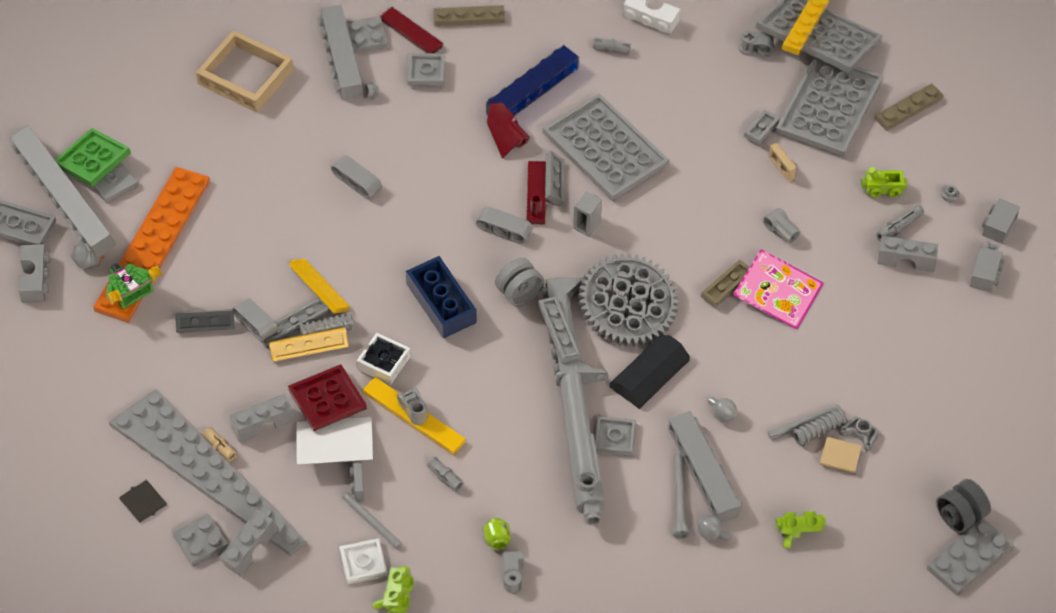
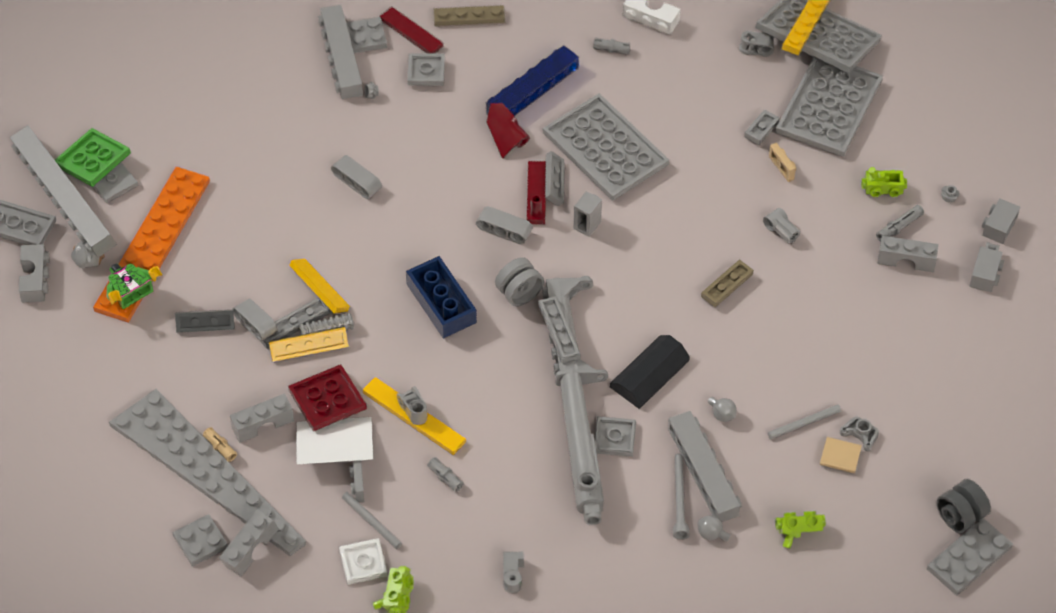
clear smoke piece [119,479,167,523] -> none
tan window [196,30,294,112] -> none
piece [357,333,411,385] -> none
lime head [483,518,511,550] -> none
light grey gear [578,253,679,347] -> none
sticker [733,249,824,329] -> none
light grey piece [793,408,846,446] -> none
dark tan plate [875,83,943,131] -> none

